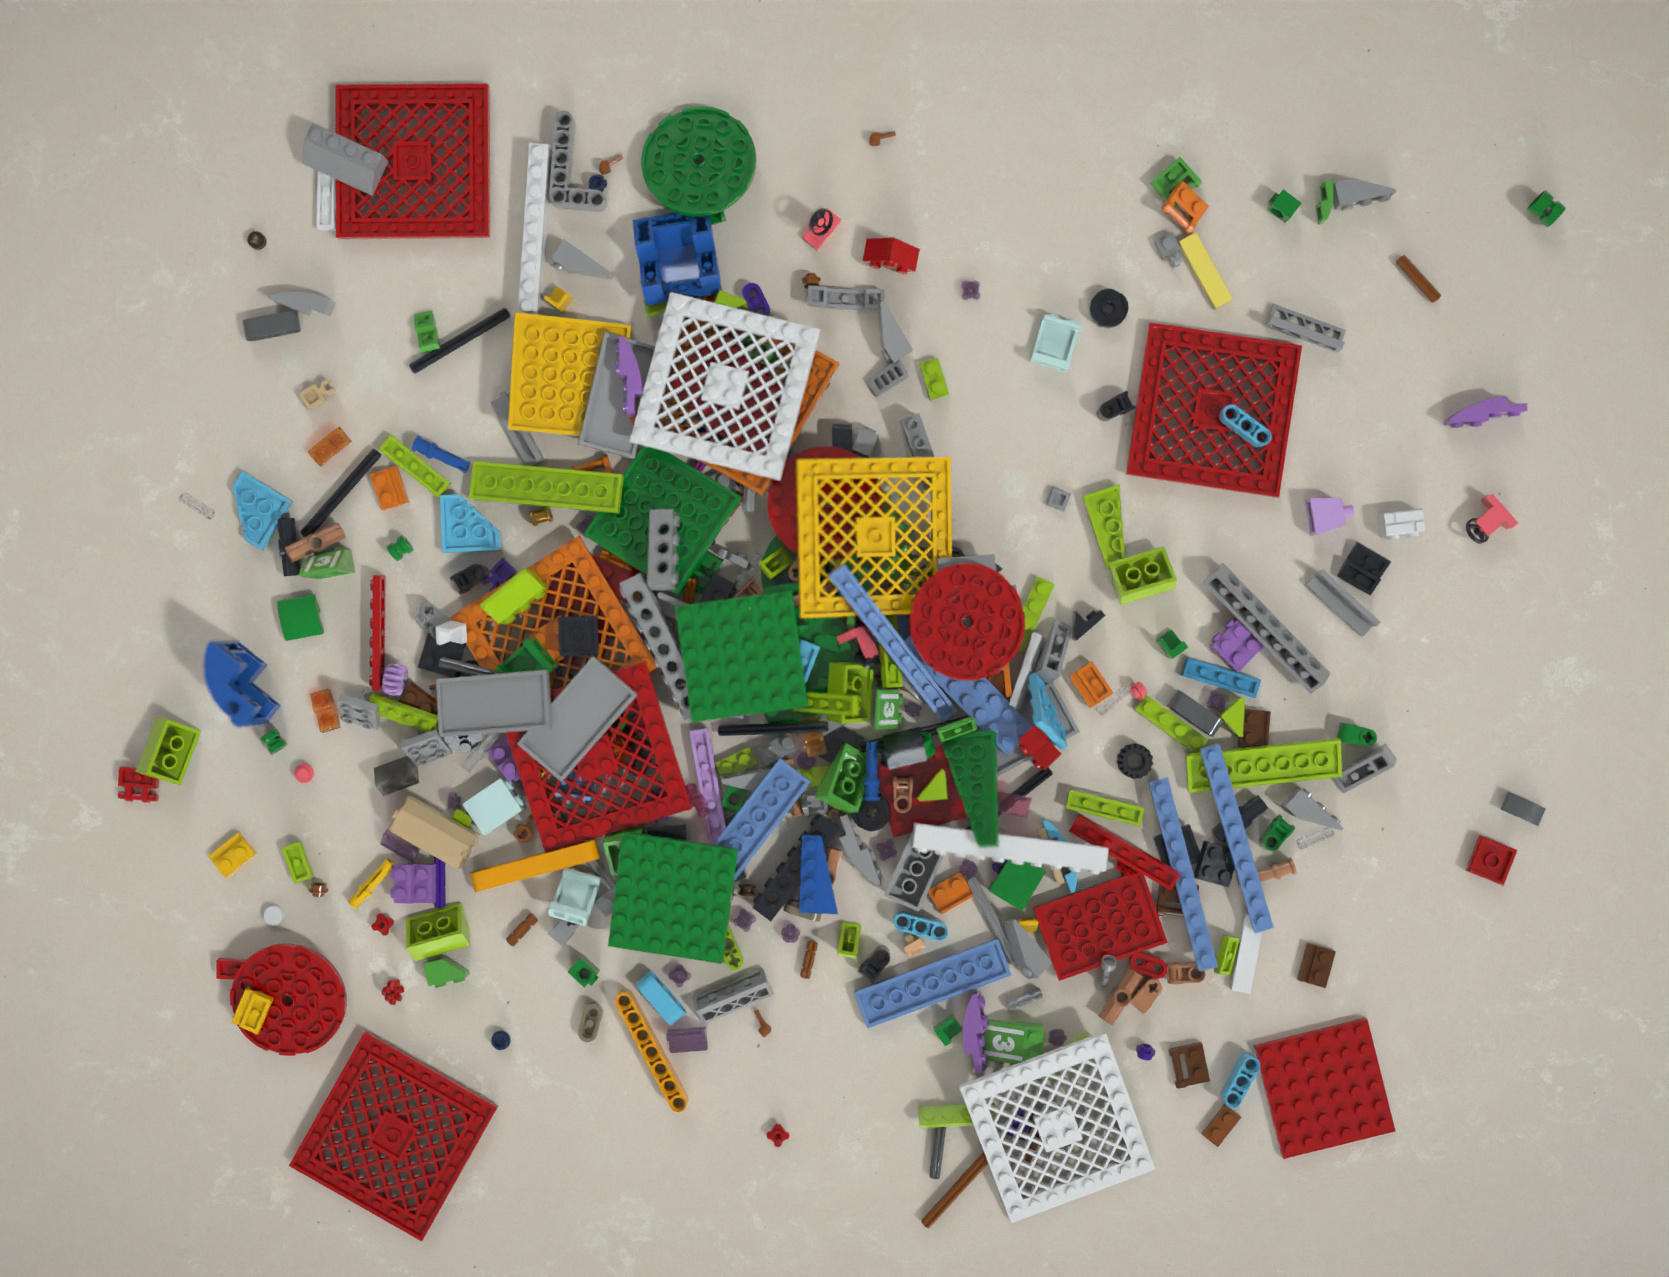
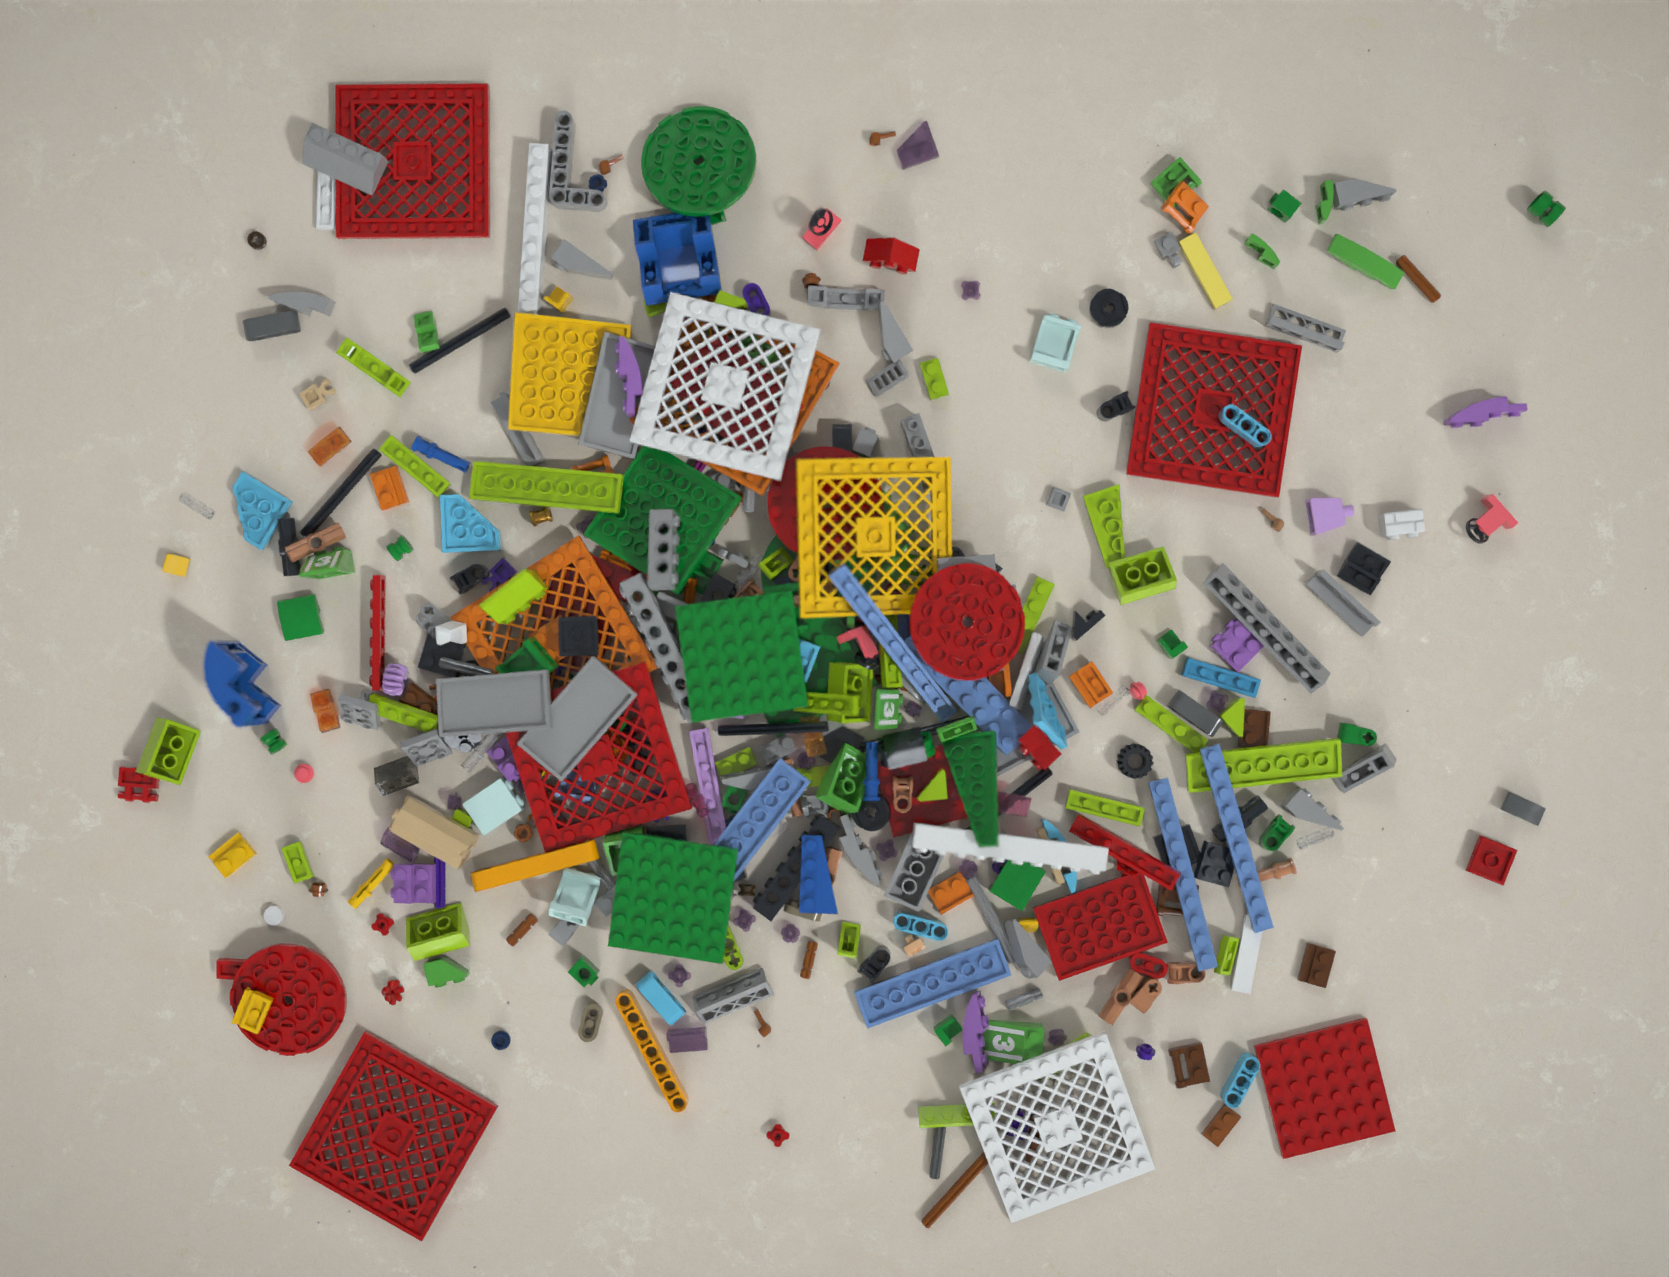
light grey piece [1099,955,1117,988] -> none
none -> yellow slope [162,553,190,577]
none -> lime slope [336,337,411,398]
none -> clear purple wing [897,121,939,170]
none -> bright green slope [1244,233,1280,269]
none -> medium nougat hand [1261,508,1284,532]
none -> bright green slope [1327,234,1404,289]

